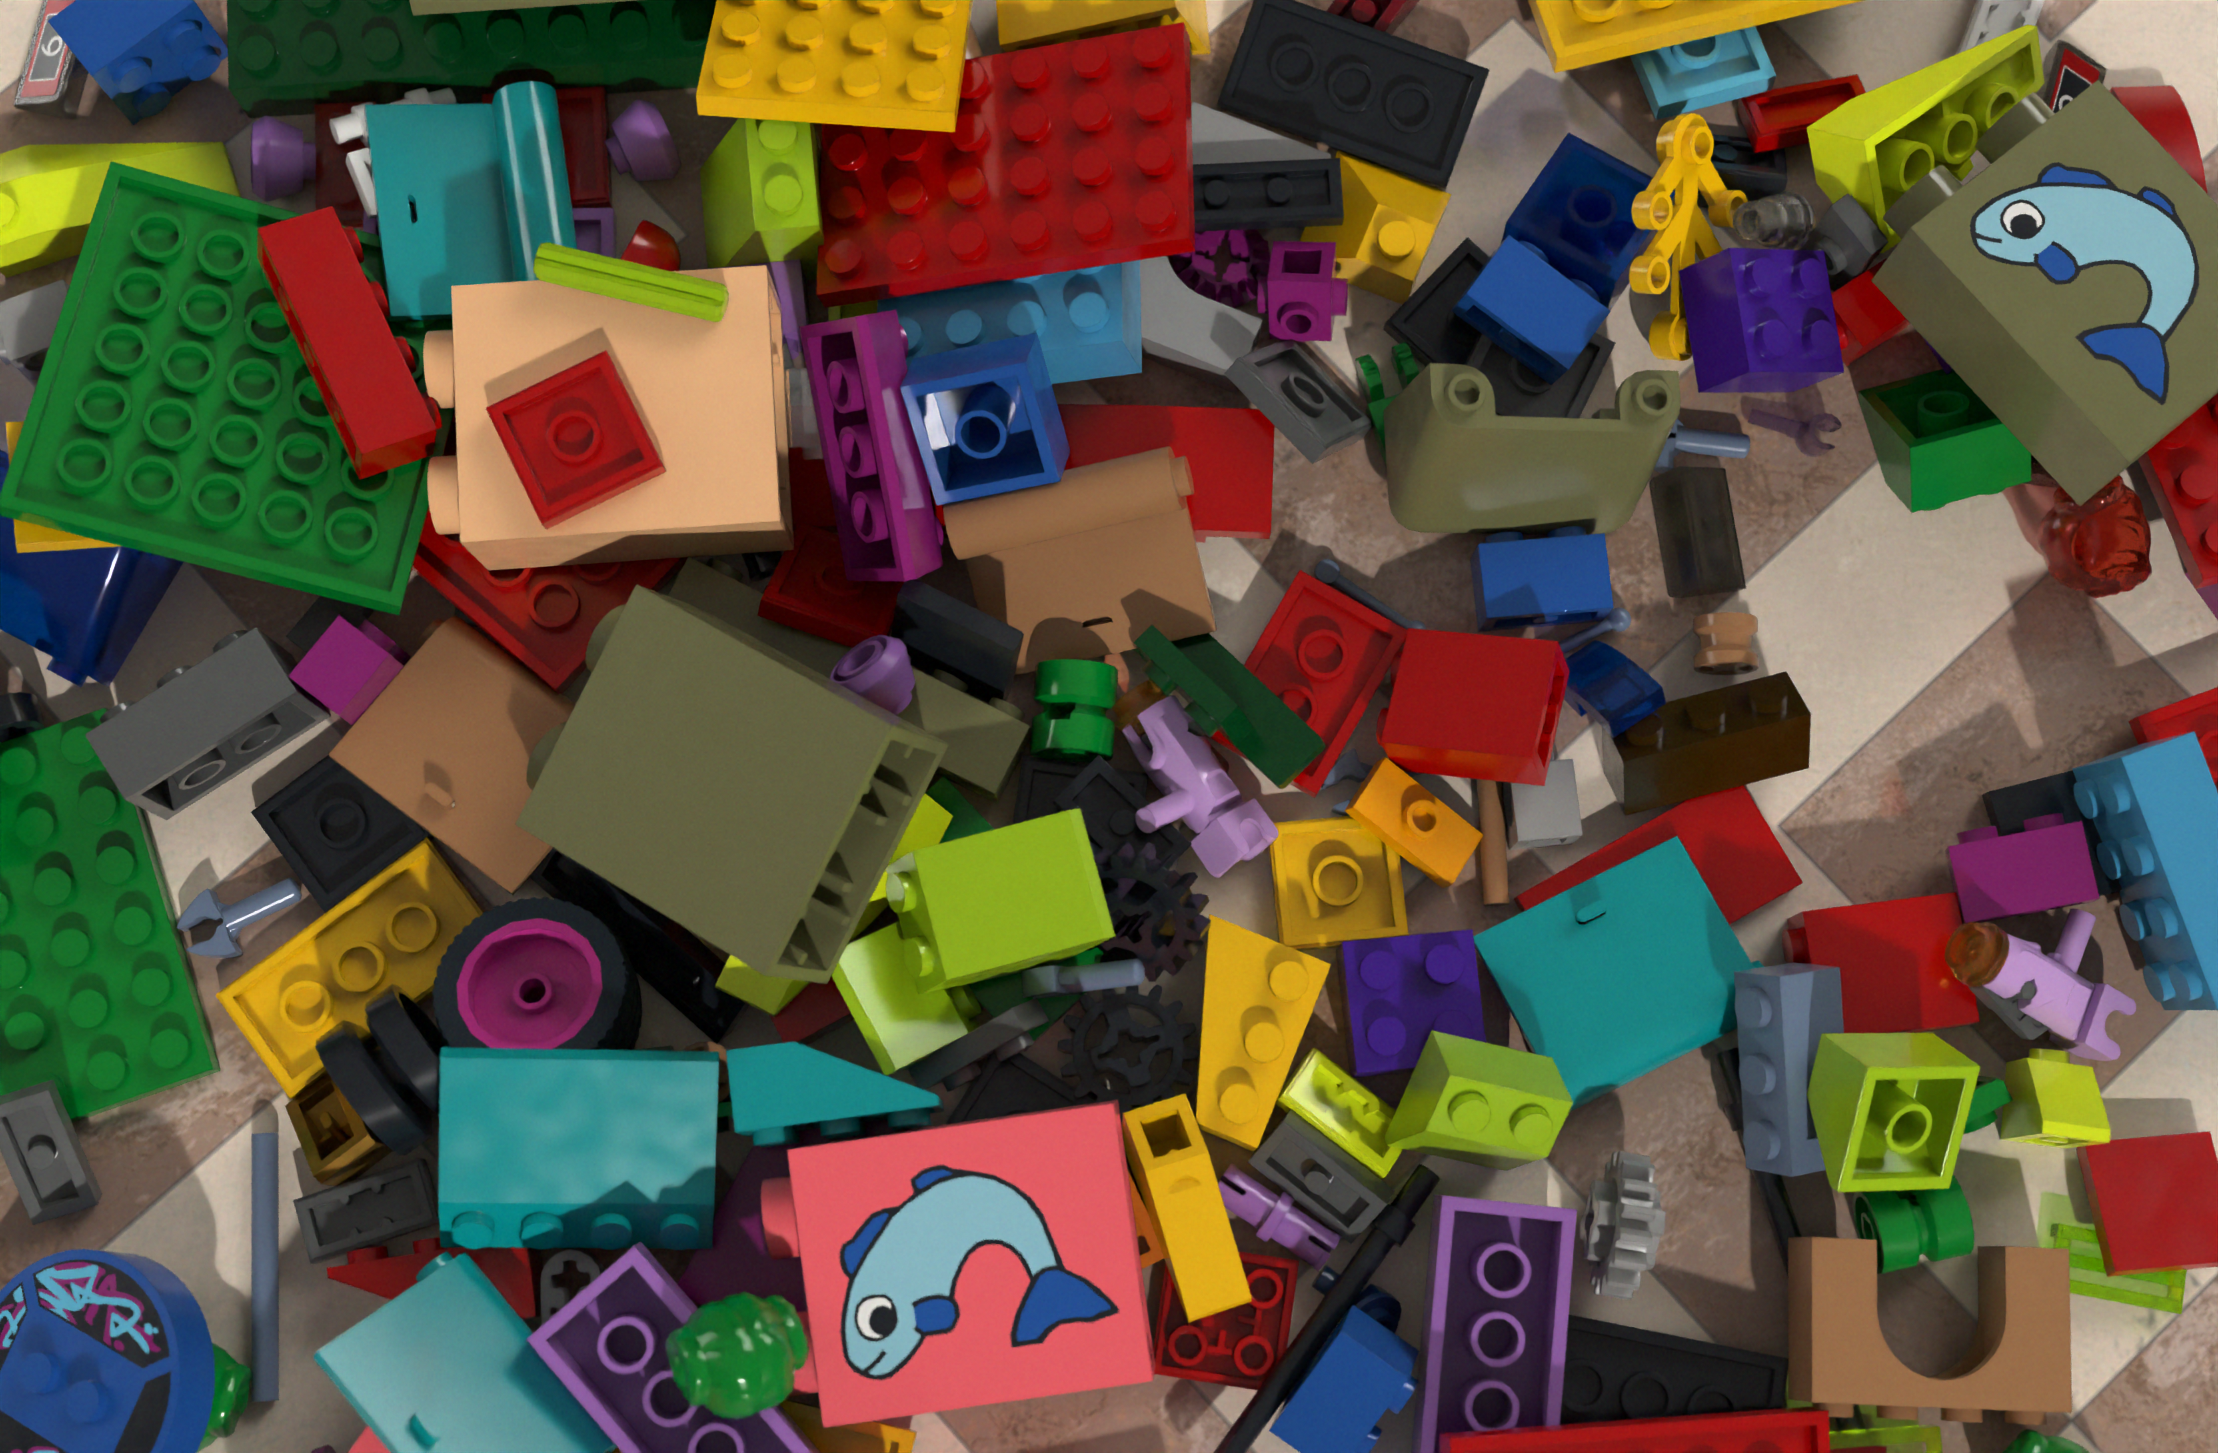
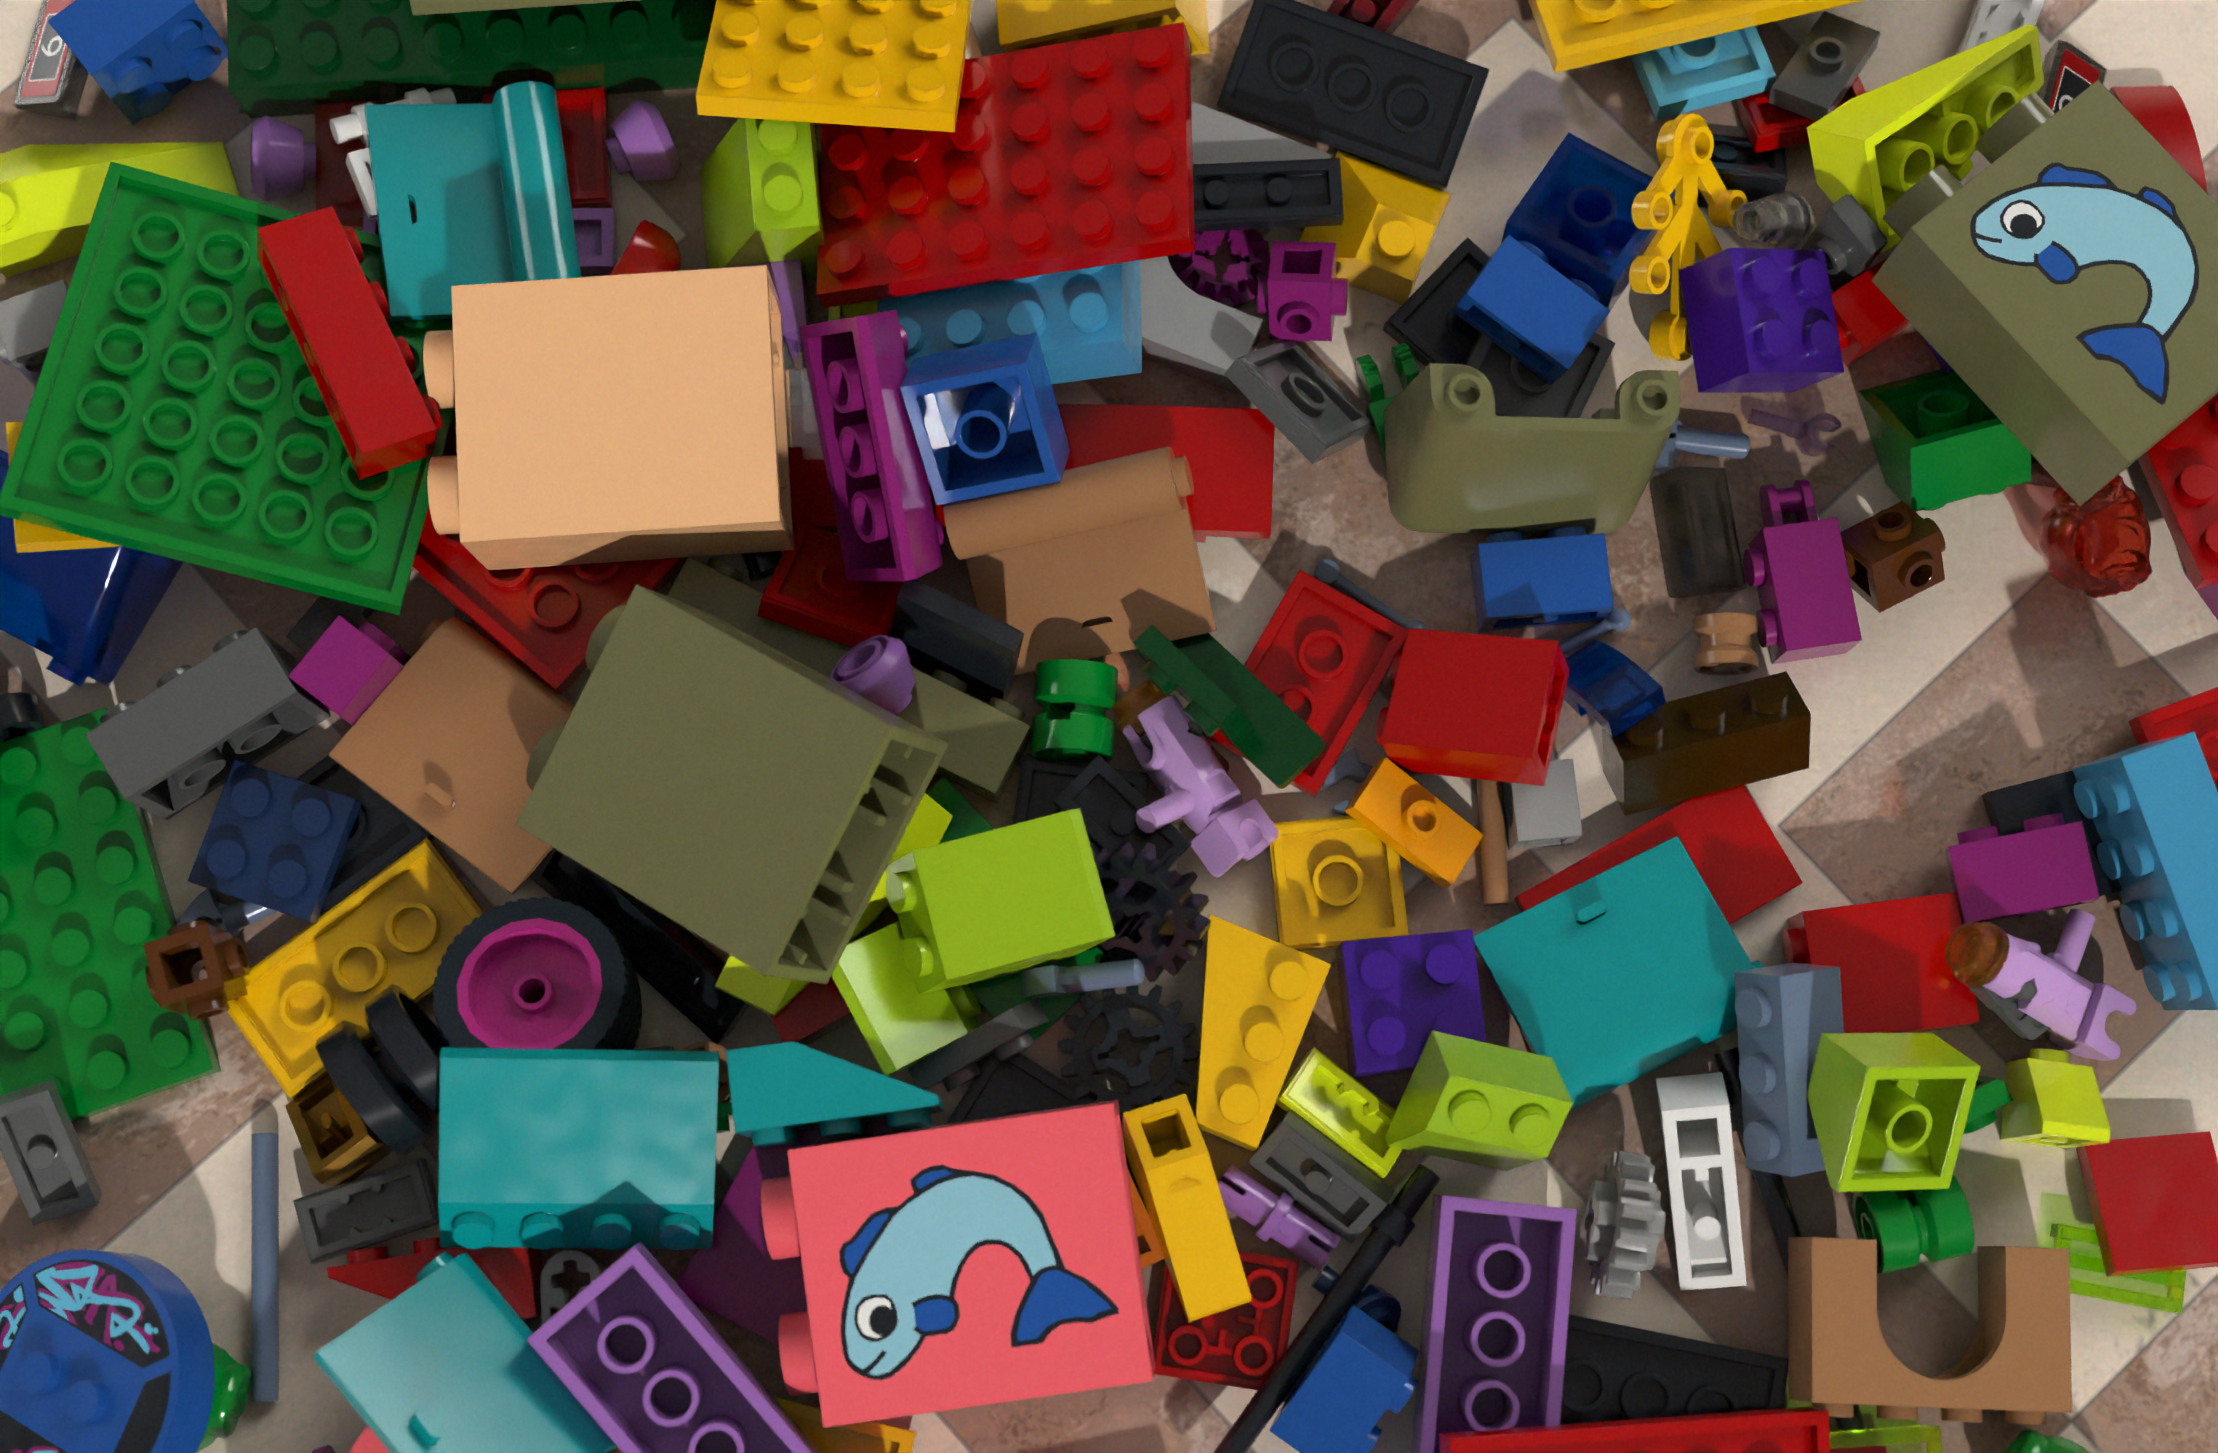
red tile [486,350,667,529] -> none
lime axle [533,242,729,322] -> none
green hair [666,1291,809,1419] -> none
none -> reddish brown brick [143,920,250,1020]
none -> dark blue plate [188,760,362,924]
none -> white slope [1656,1072,1747,1291]
none -> magenta brick [1743,479,1862,664]
none -> dark grey plate [1768,11,1880,121]
none -> reddish brown brick [1840,501,1946,613]

